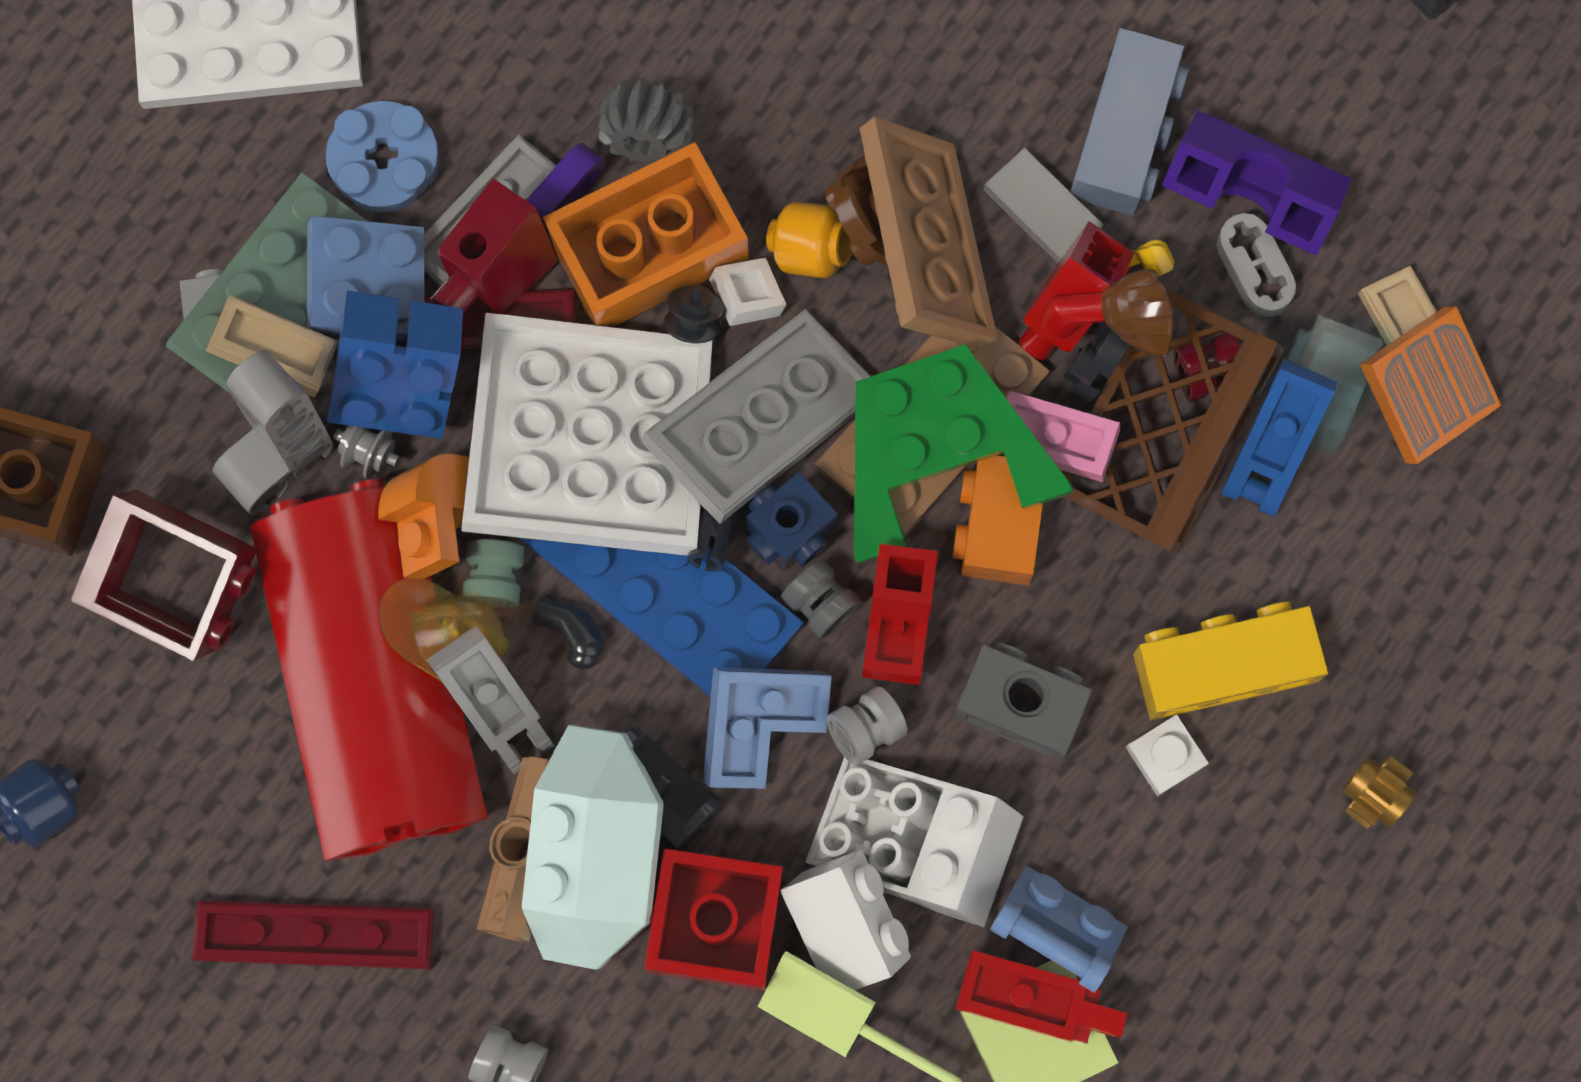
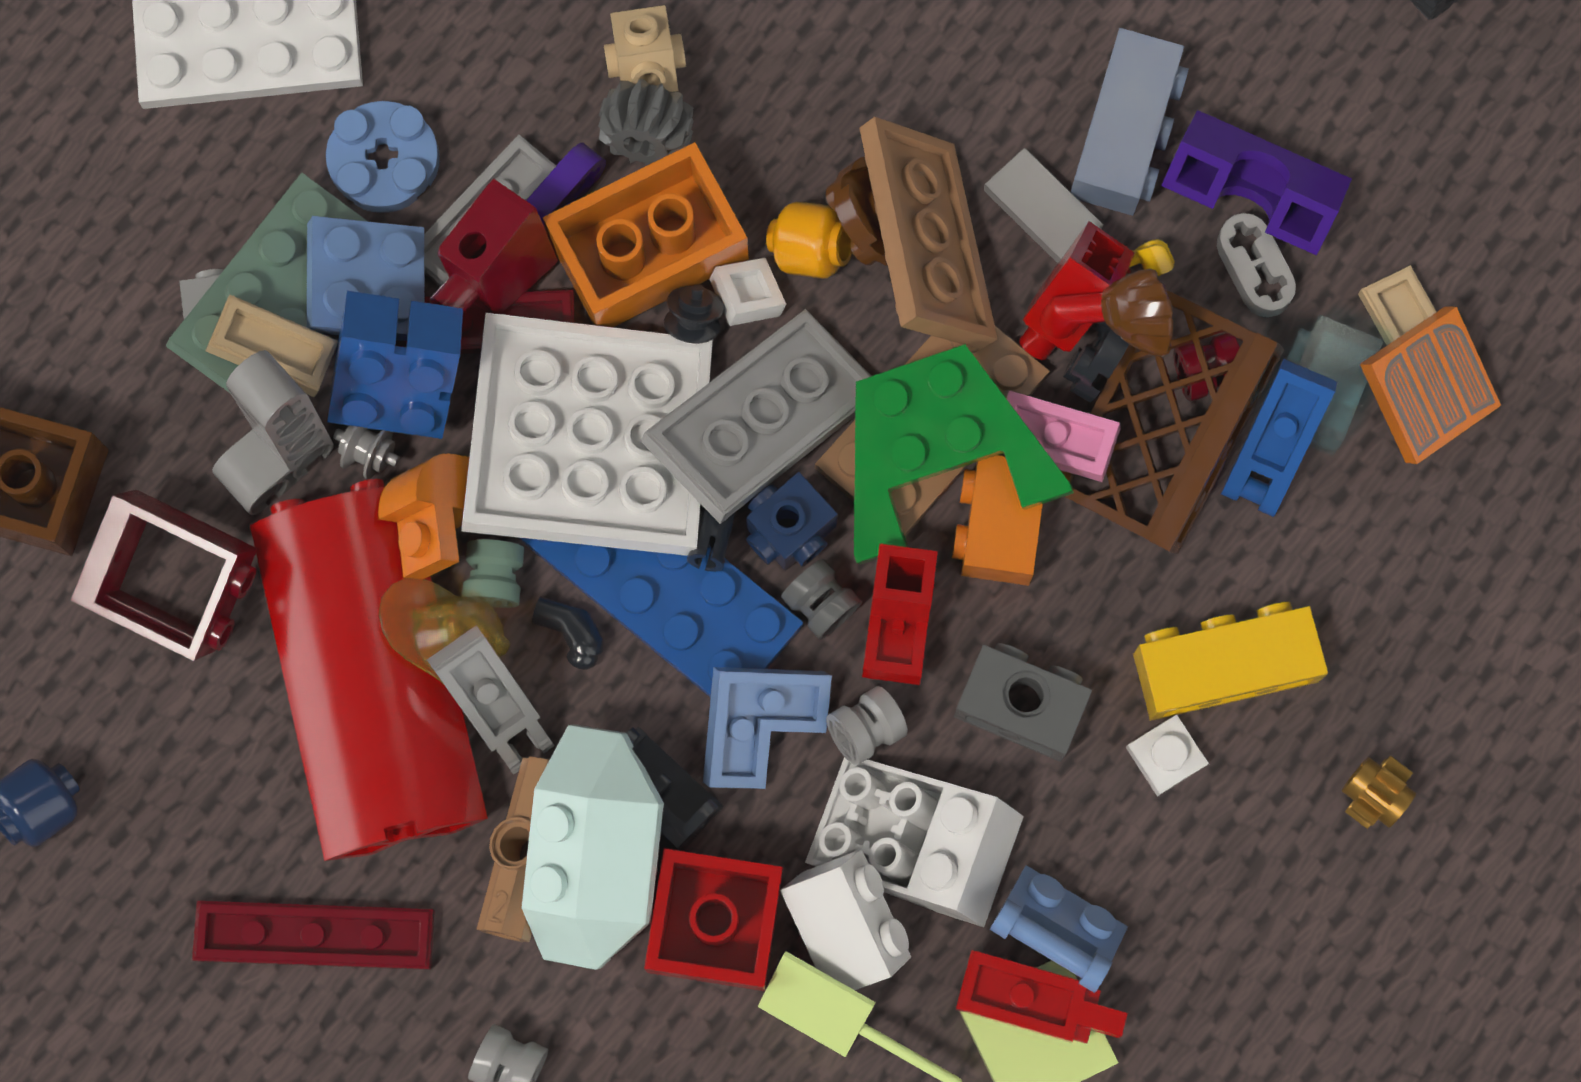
none -> tan brick [604,5,686,92]

